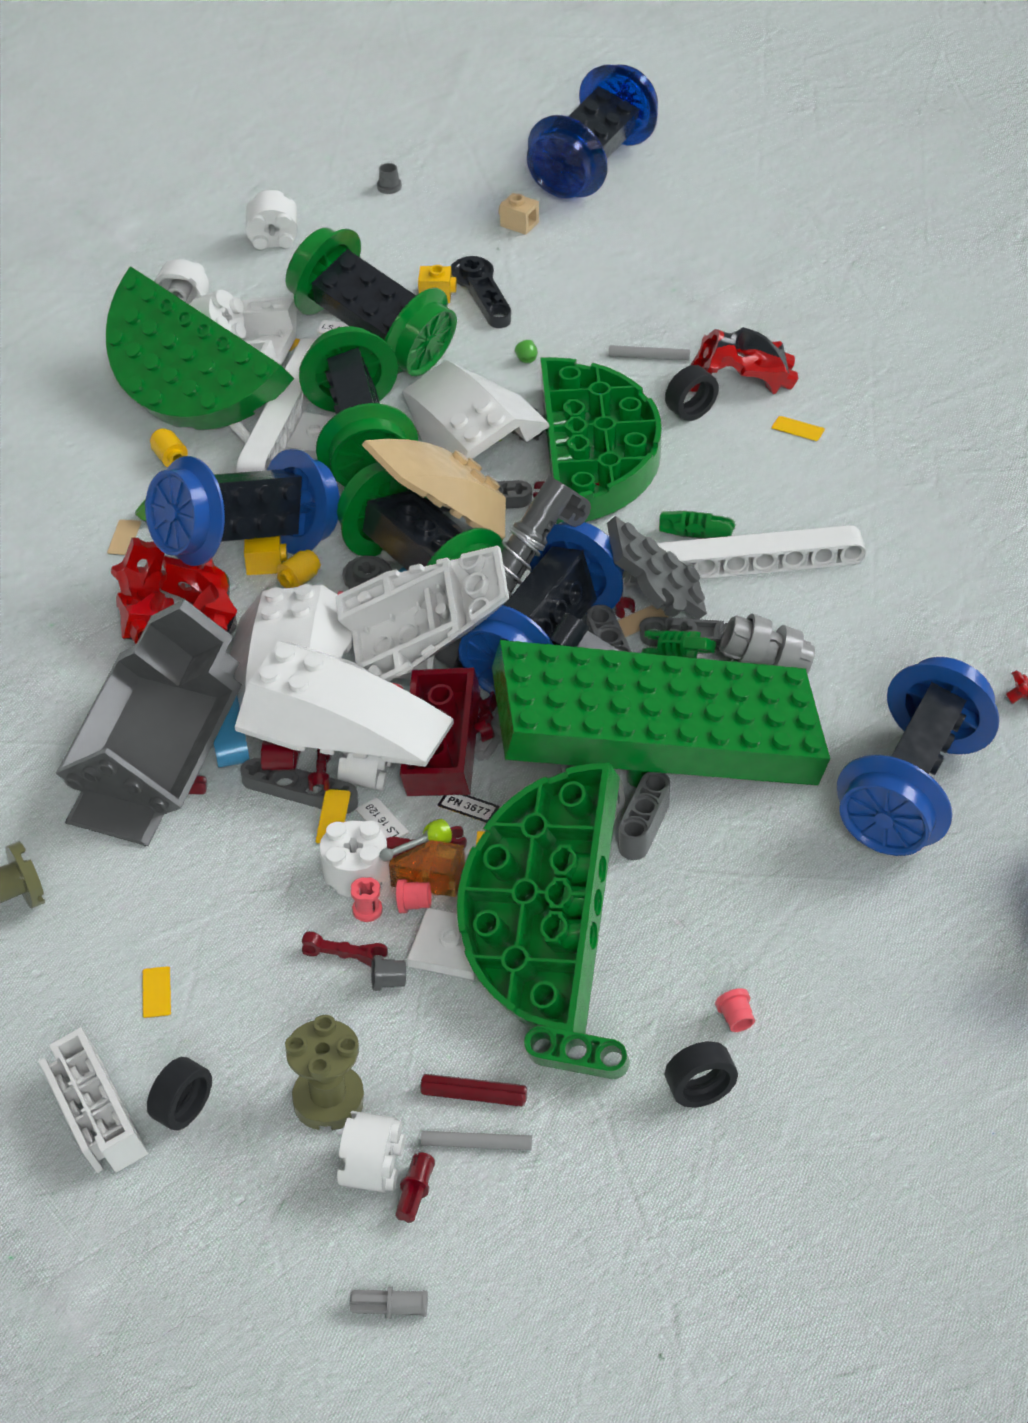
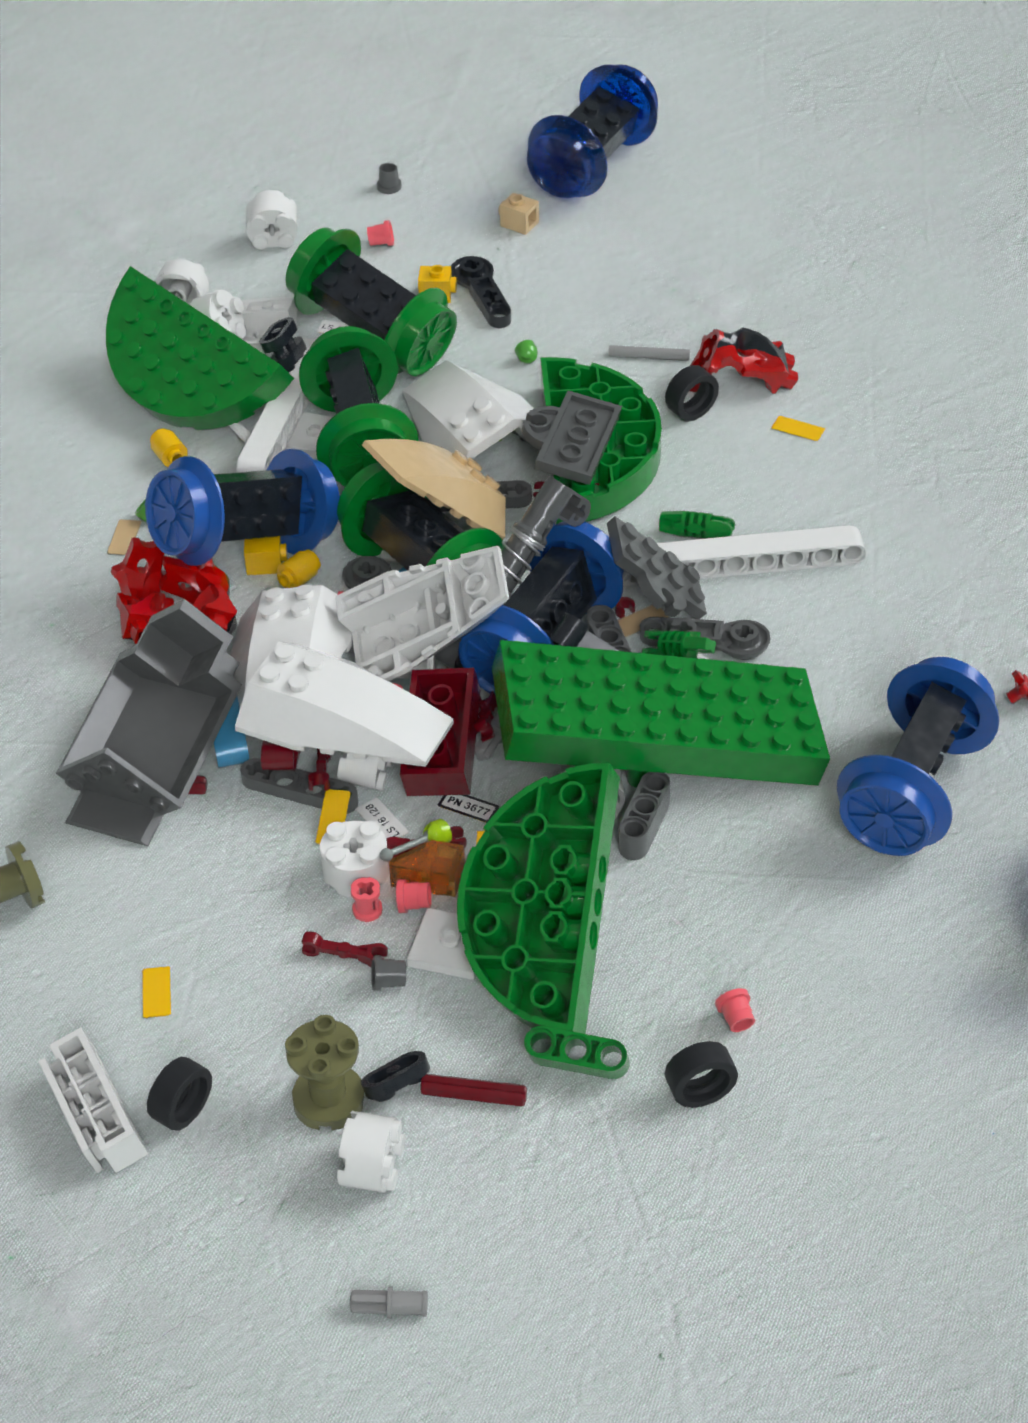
dark red axle [395,1152,435,1223] -> none
light grey bar [421,1131,532,1150] -> none
light grey piece [720,613,815,674] -> none
none -> black brick [259,317,307,372]
none -> black plate [361,1051,430,1102]
none -> coral piece [367,220,394,246]
none -> dark grey plate [522,391,622,485]

